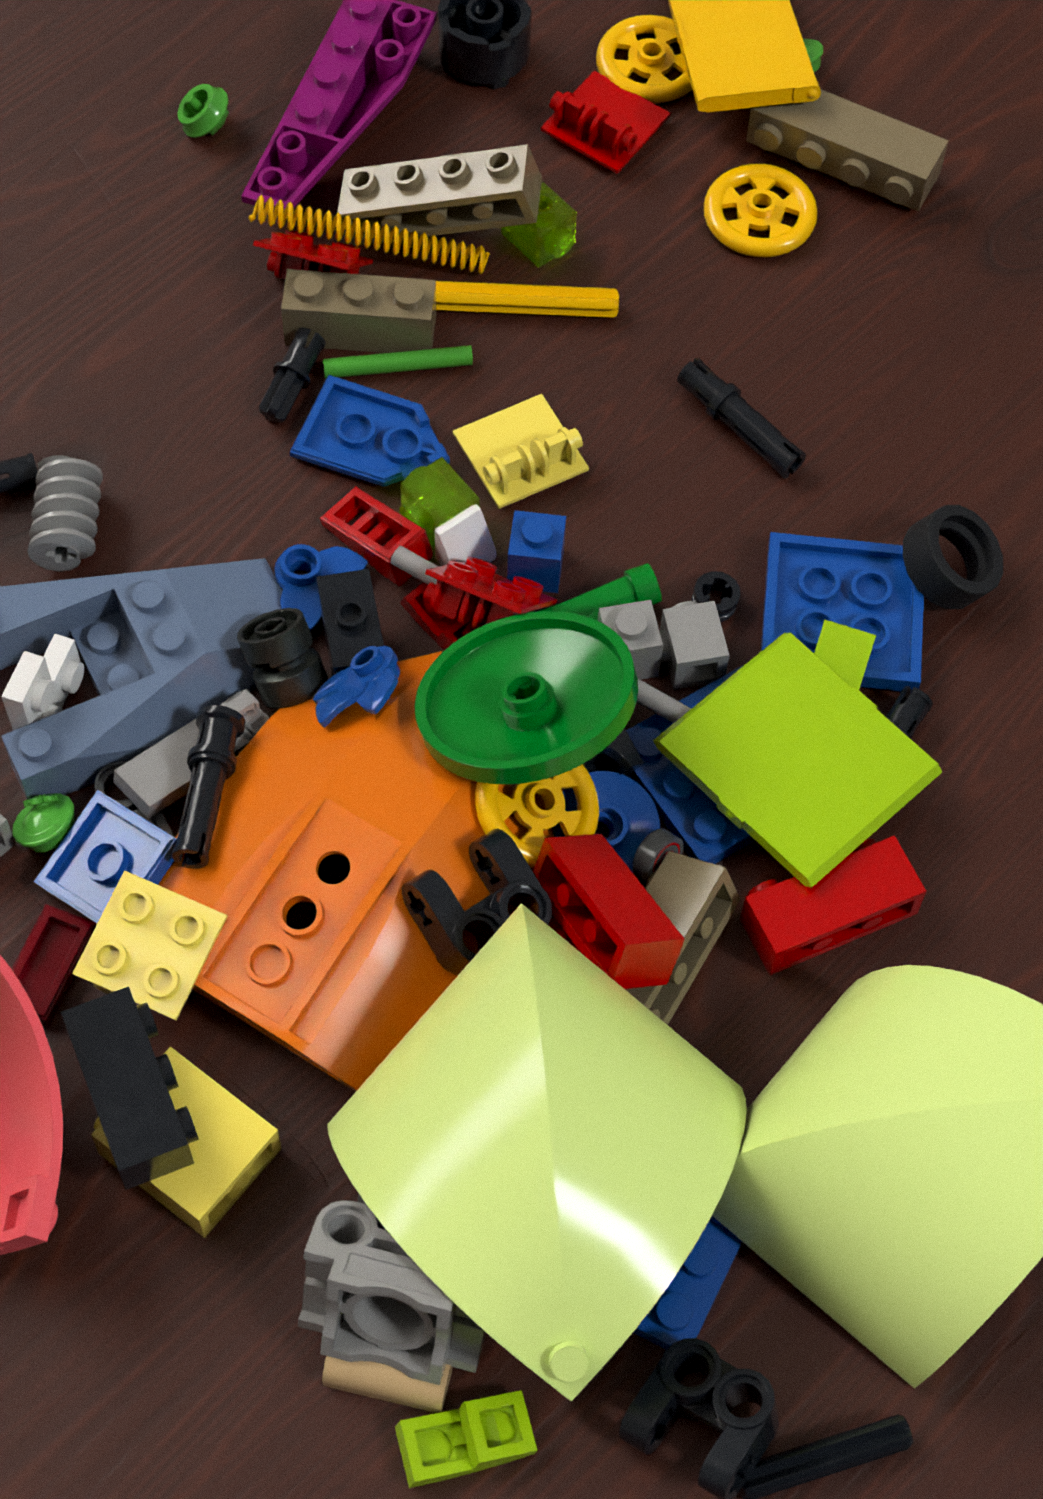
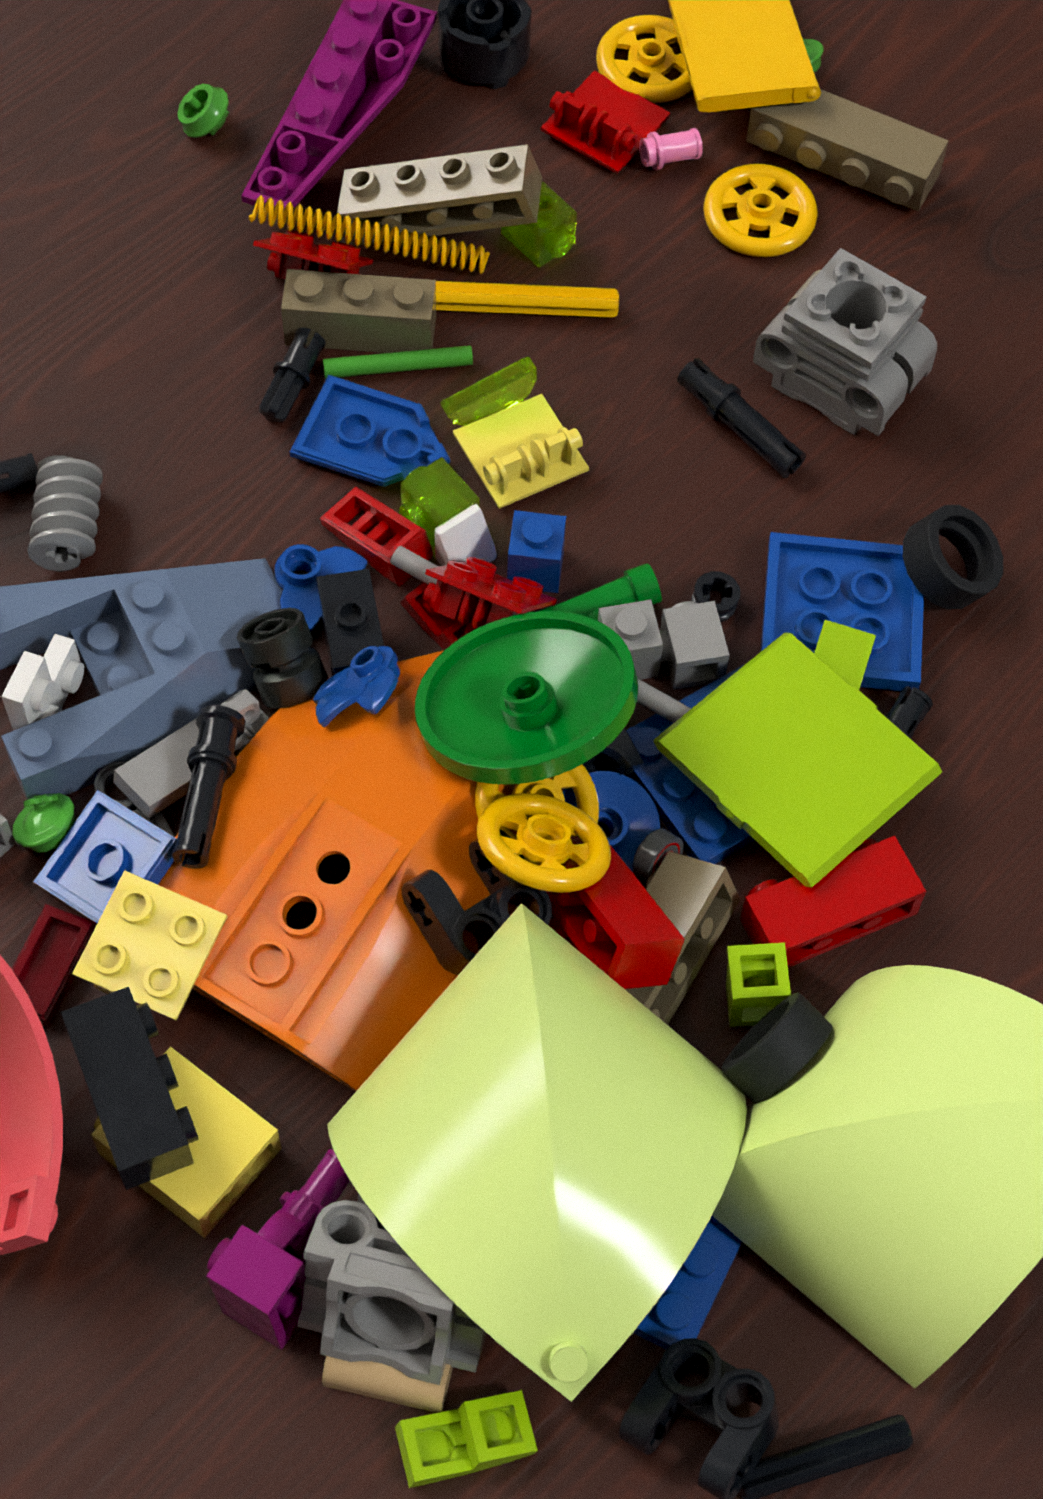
none -> magenta brick [206,1149,350,1350]
none -> clear neon green tile [440,356,537,426]
none -> yellow plate [477,793,611,893]
none -> bright pink pin [639,128,703,170]
none -> black tyre [722,992,832,1103]
none -> lime brick [725,943,791,1027]
none -> light grey piece [753,248,937,436]

